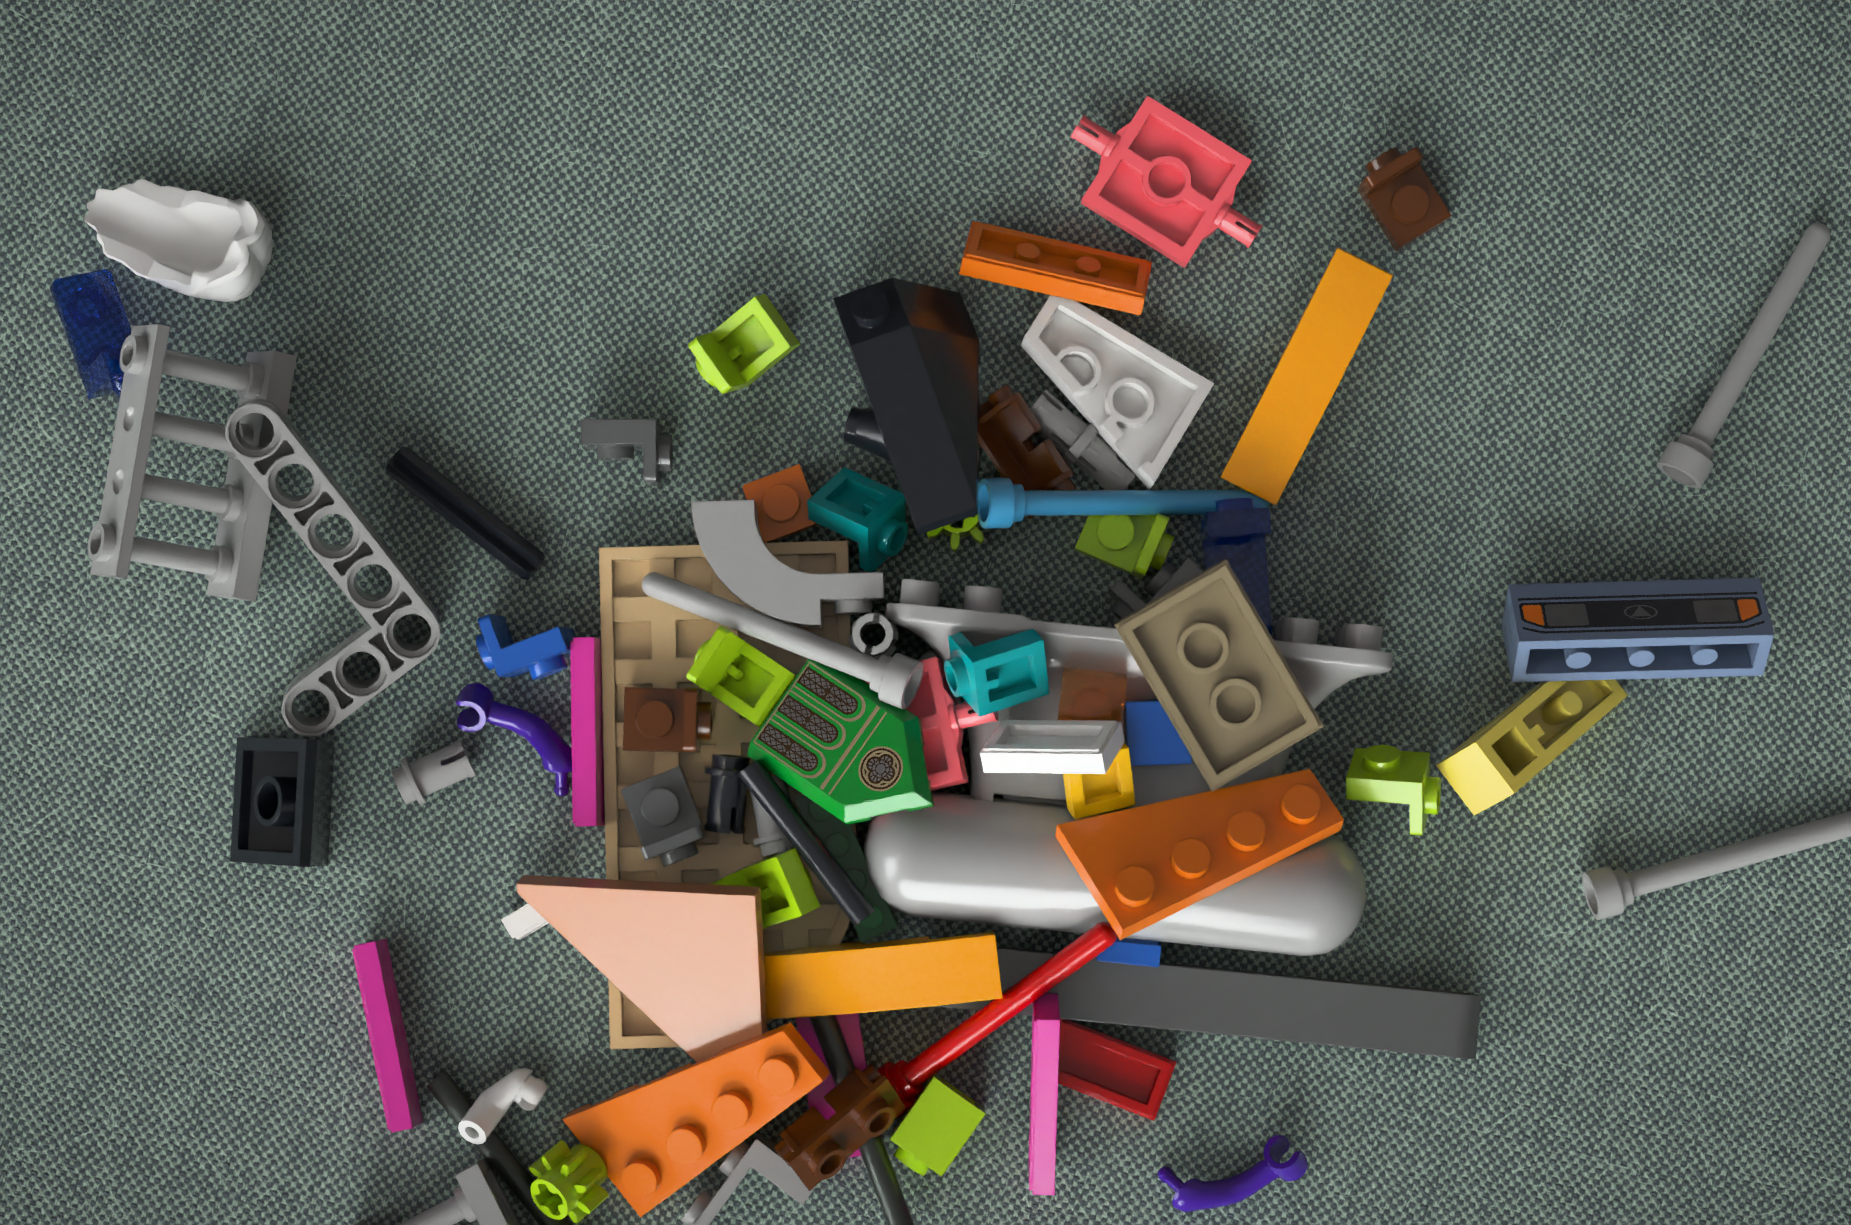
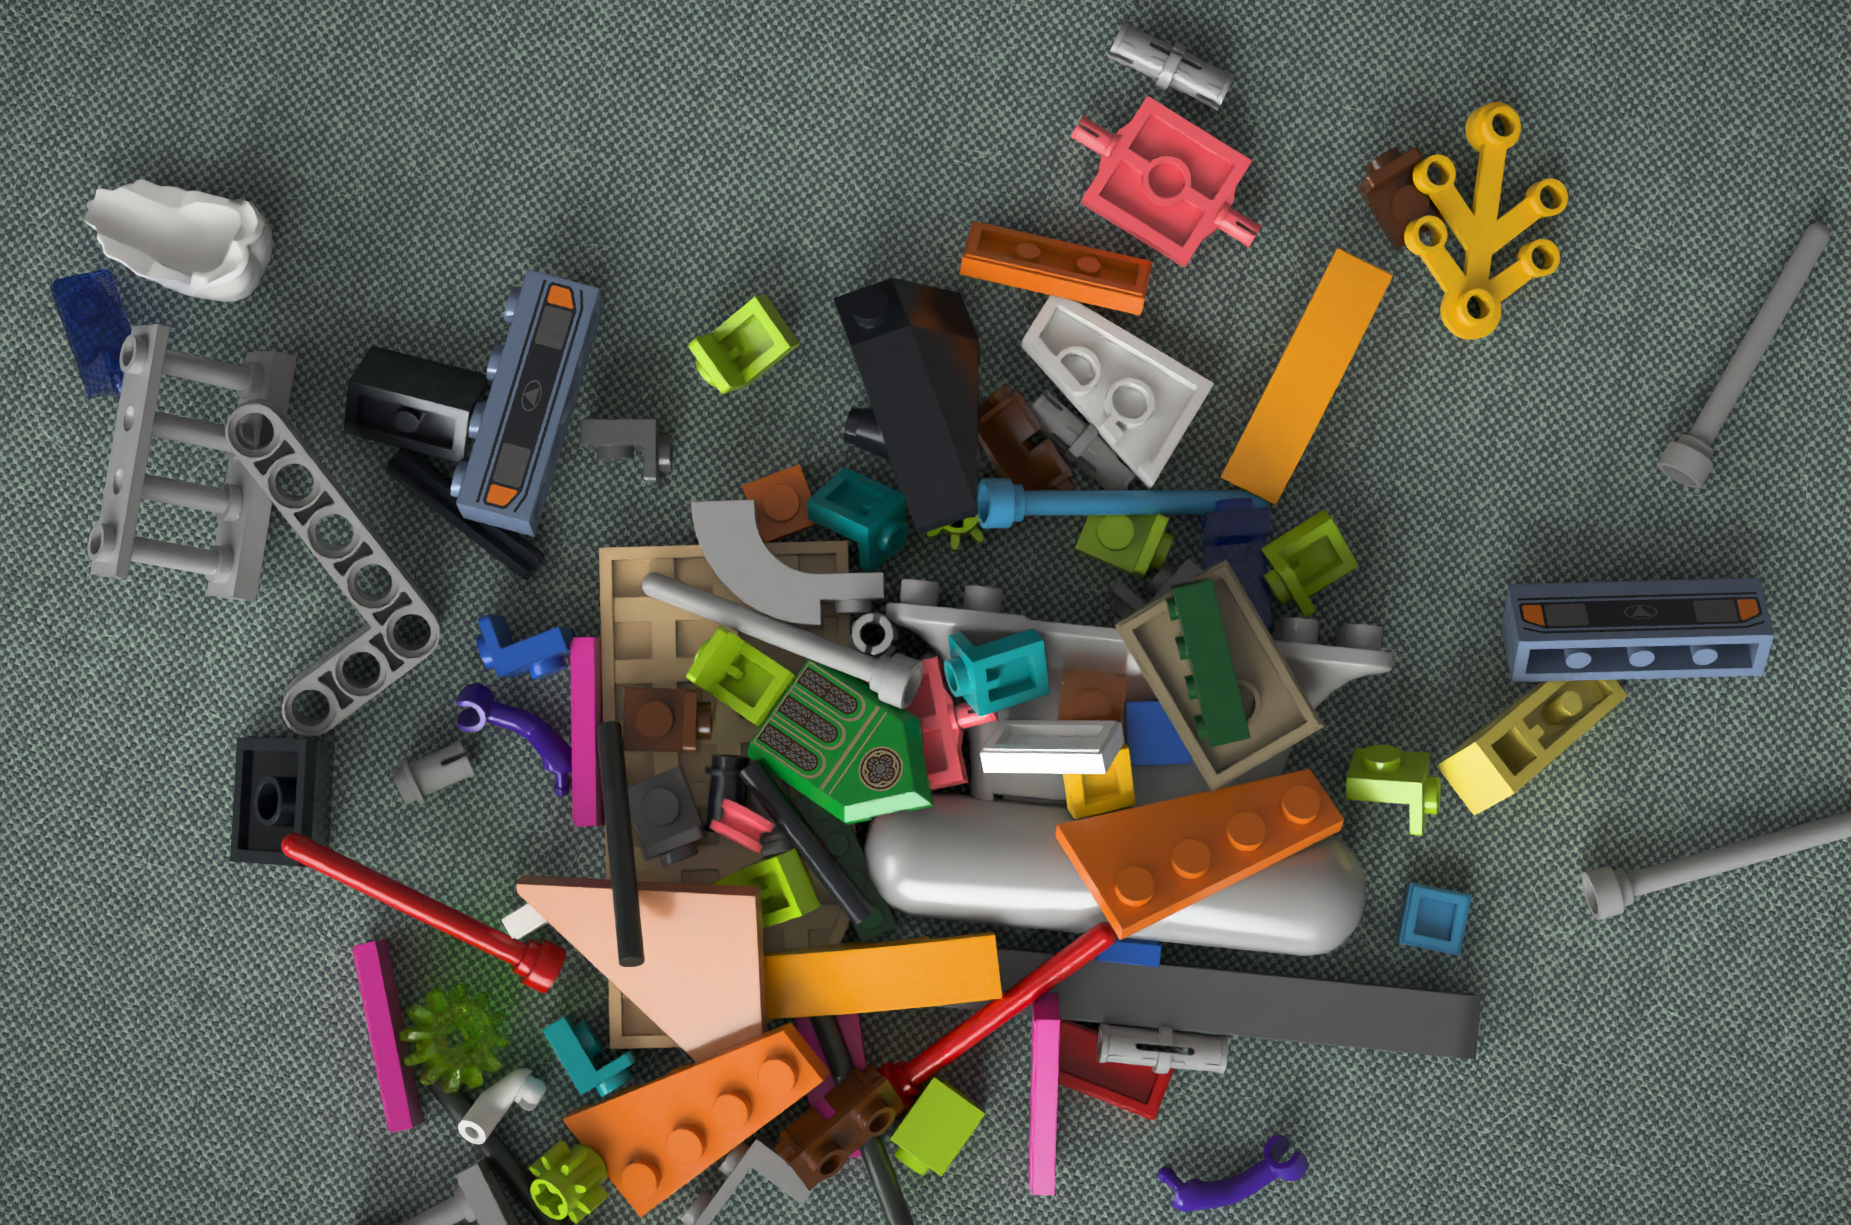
none -> red piece [281,833,566,994]
none -> black panel [343,346,488,462]
none -> clear neon green gear [399,984,510,1093]
none -> brick [450,269,604,537]
none -> teal bracket [542,1014,640,1097]
none -> pearl dark grey bar [596,721,645,967]
none -> coral bush [709,798,775,854]
none -> light grey pin [1096,1023,1228,1074]
none -> light grey pin [1107,21,1235,111]
none -> dark green piece [1165,577,1251,748]
none -> lime bracket [1261,509,1359,618]
none -> dark azure tile [1395,881,1472,956]
none -> yellow plant [1404,102,1568,340]

